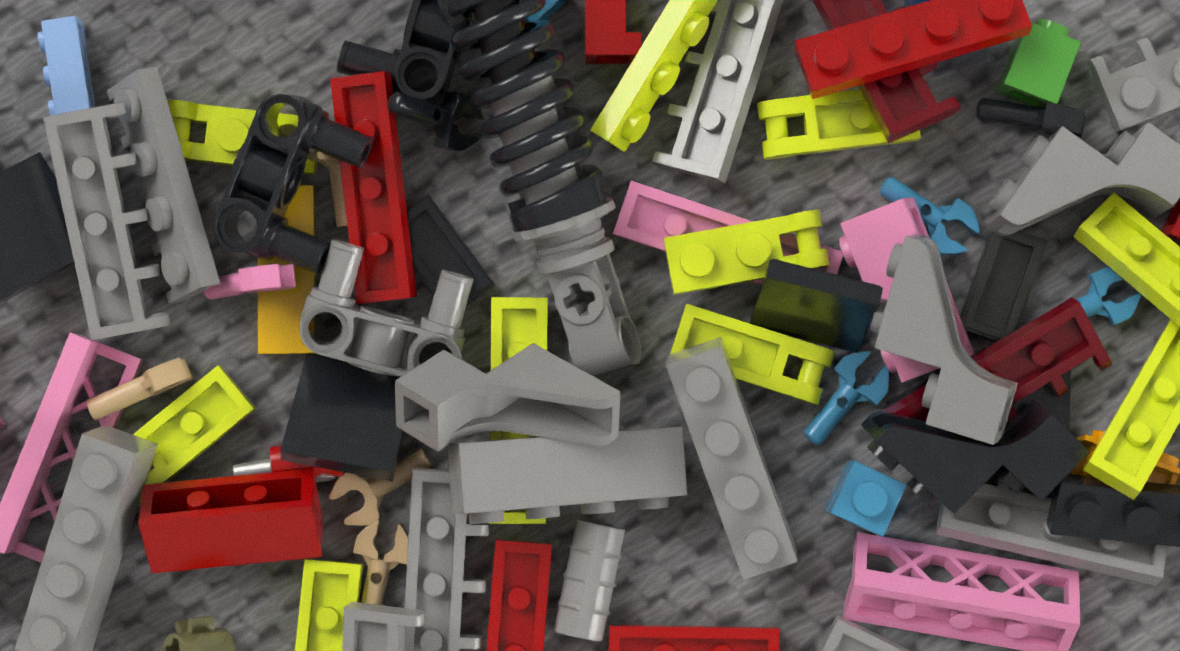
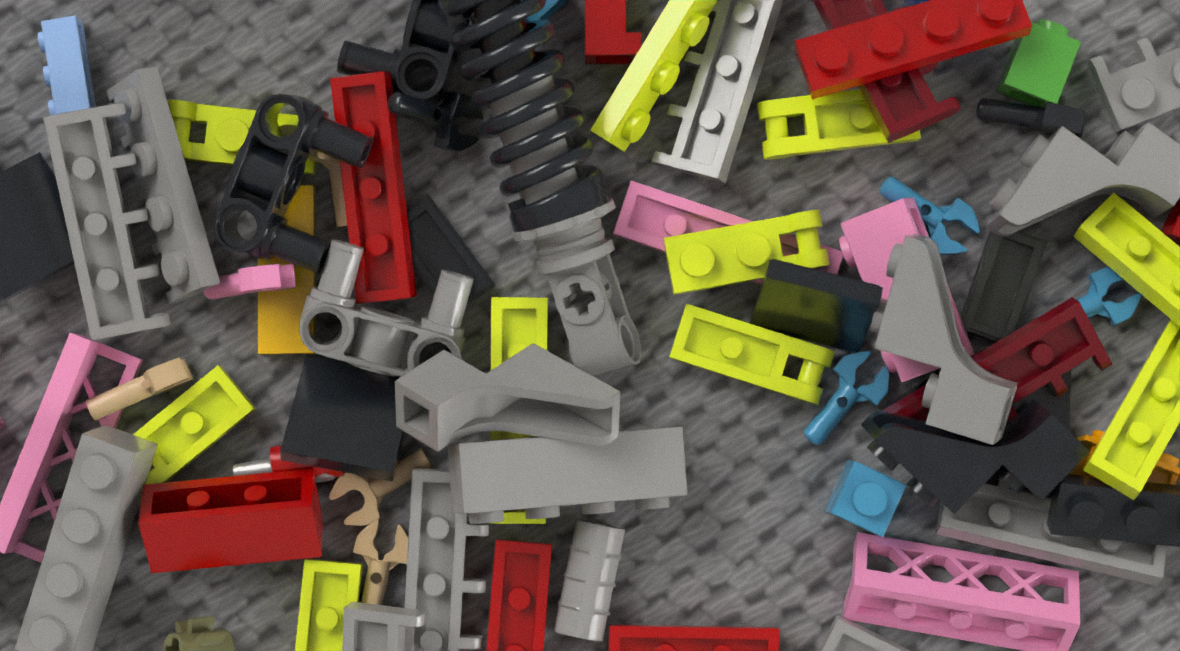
light grey brick [666,337,798,580] -> none

